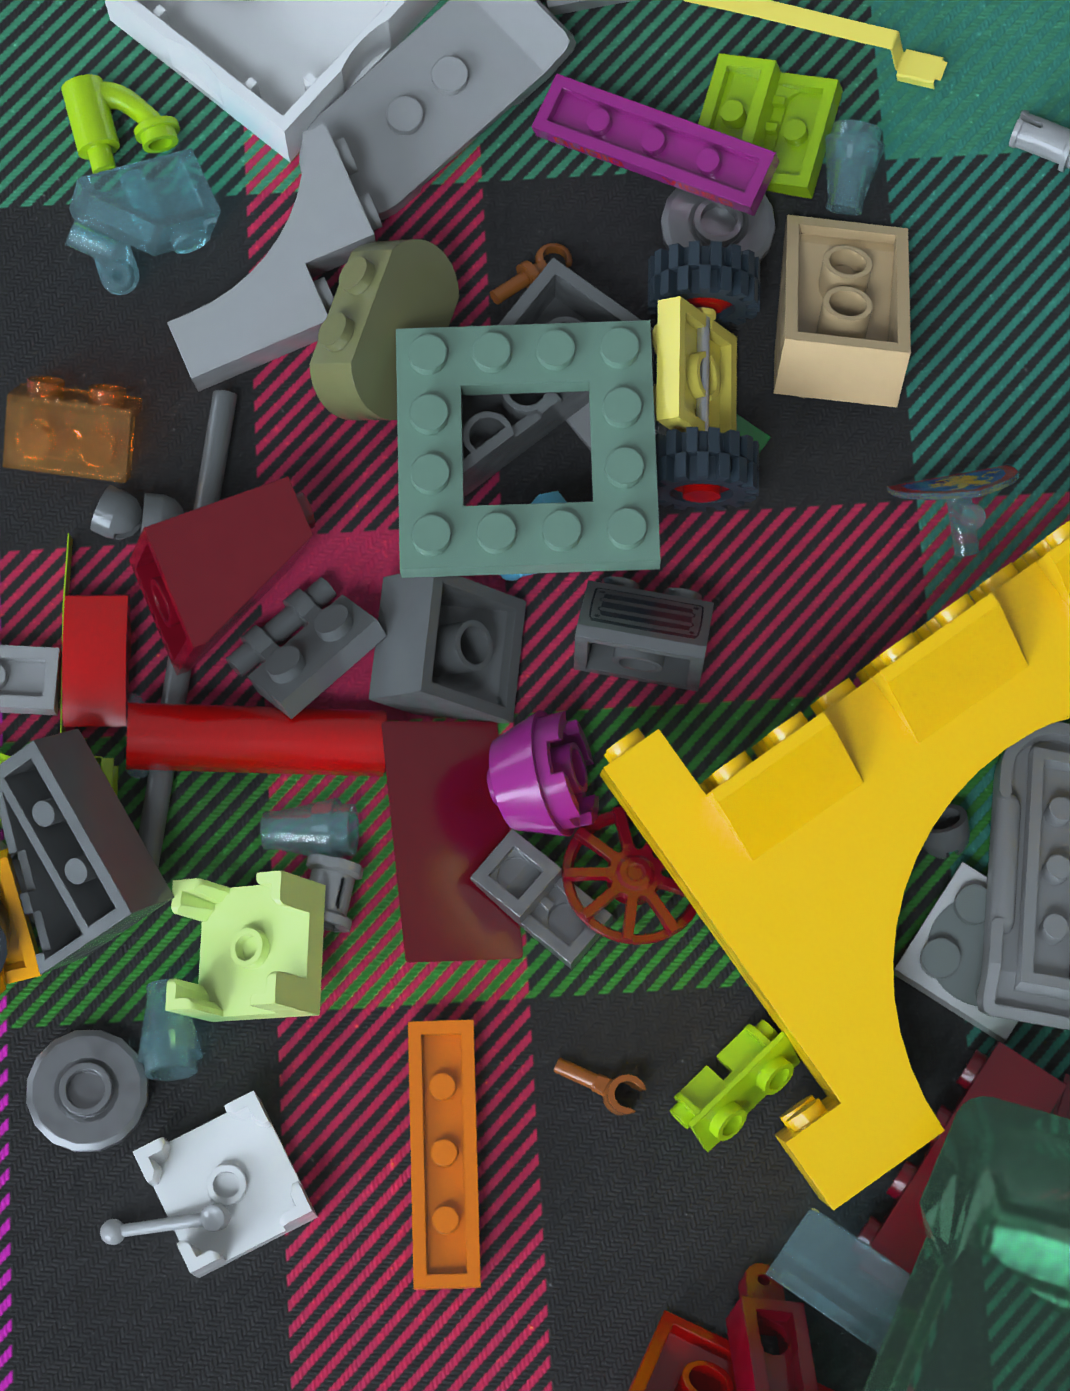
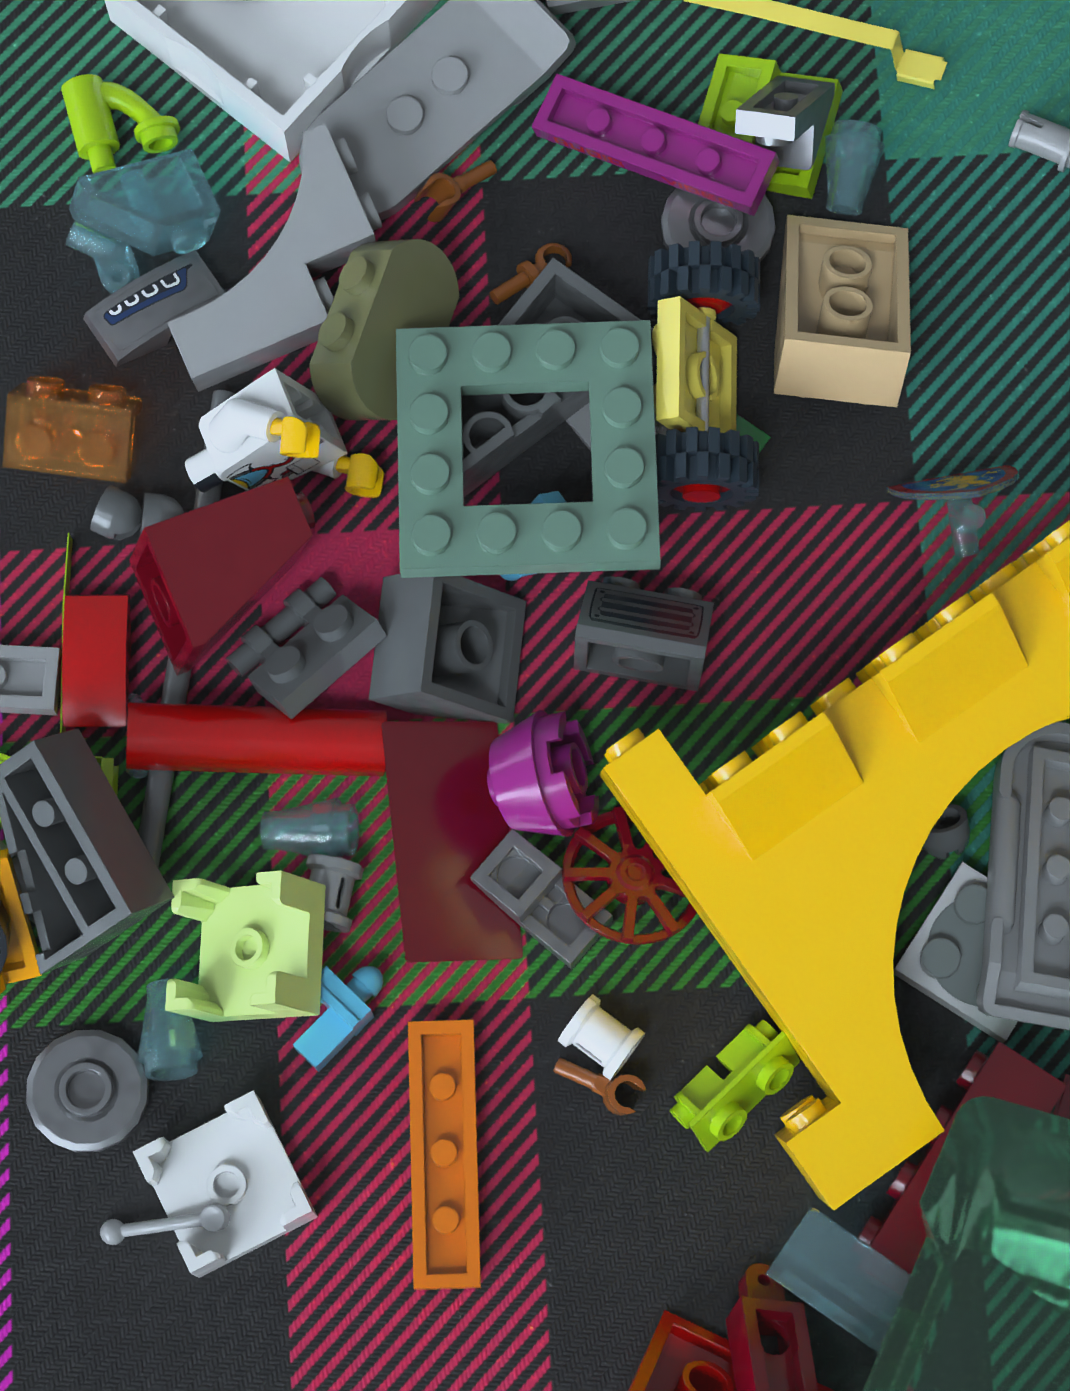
none -> flat silver slope [83,250,225,367]
none -> white torso [185,368,384,498]
none -> medium azure piece [293,966,383,1072]
none -> dark orange hand [414,160,497,223]
none -> white bush [558,994,645,1081]
none -> flat silver slope [735,76,835,170]

